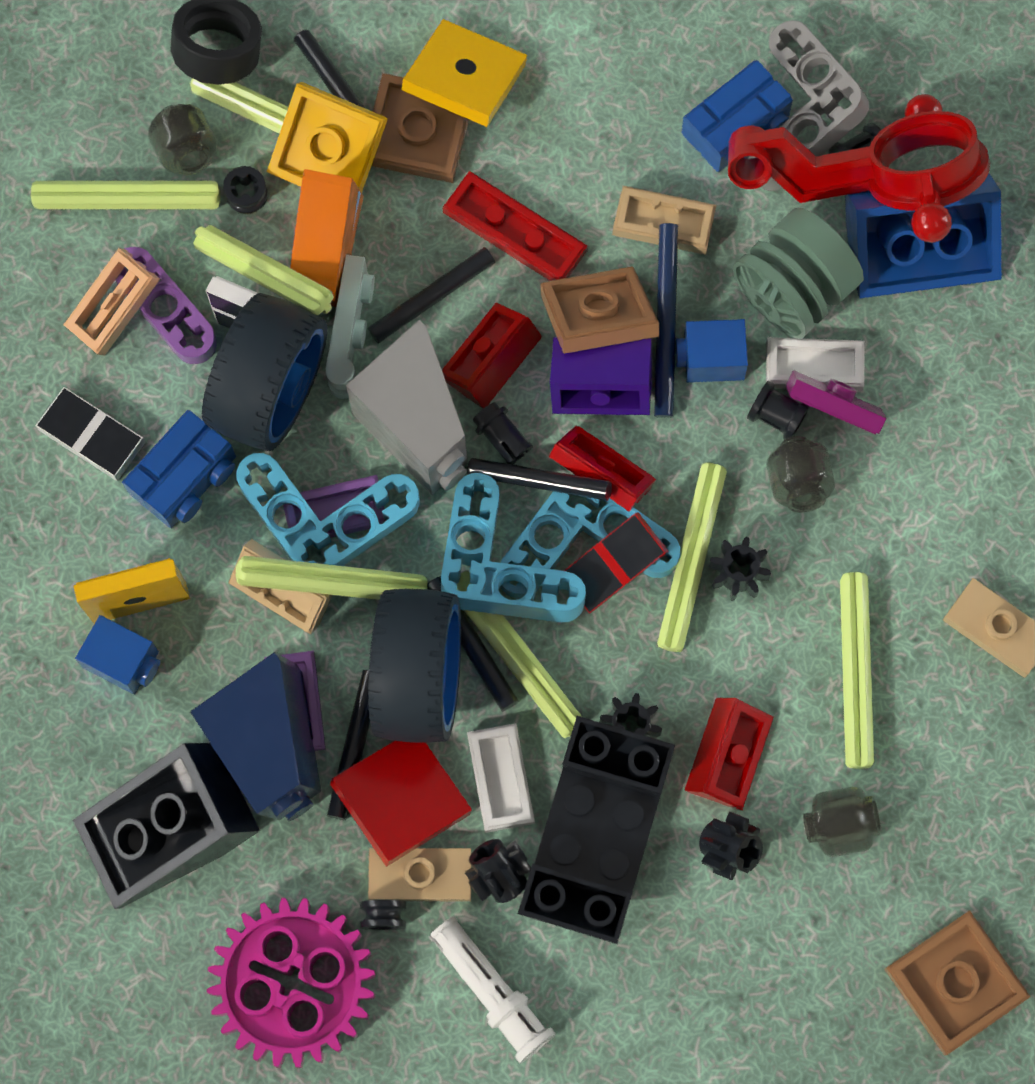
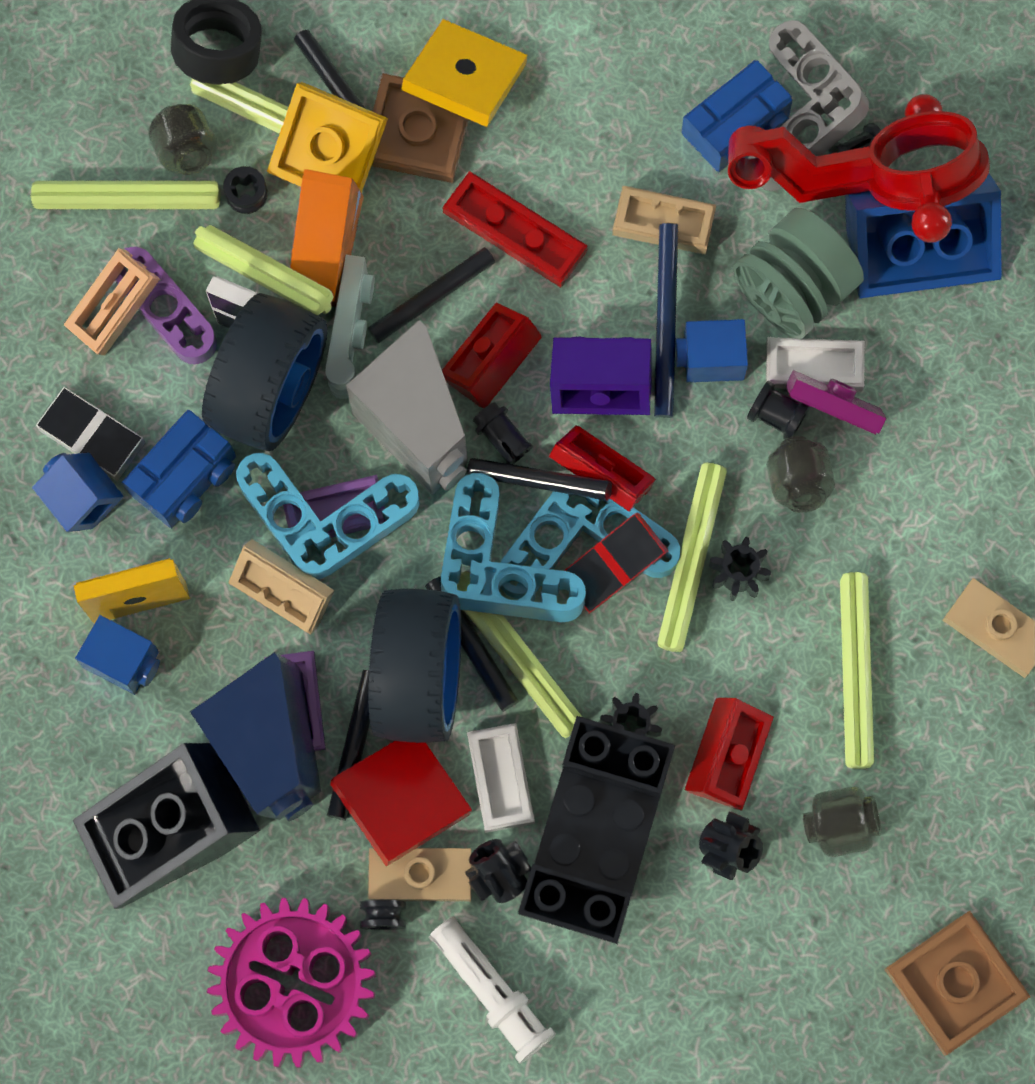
yellowish green axle [236,556,428,600] -> none
medium nougat tile [540,267,659,354] -> none
none -> brick [32,453,124,532]

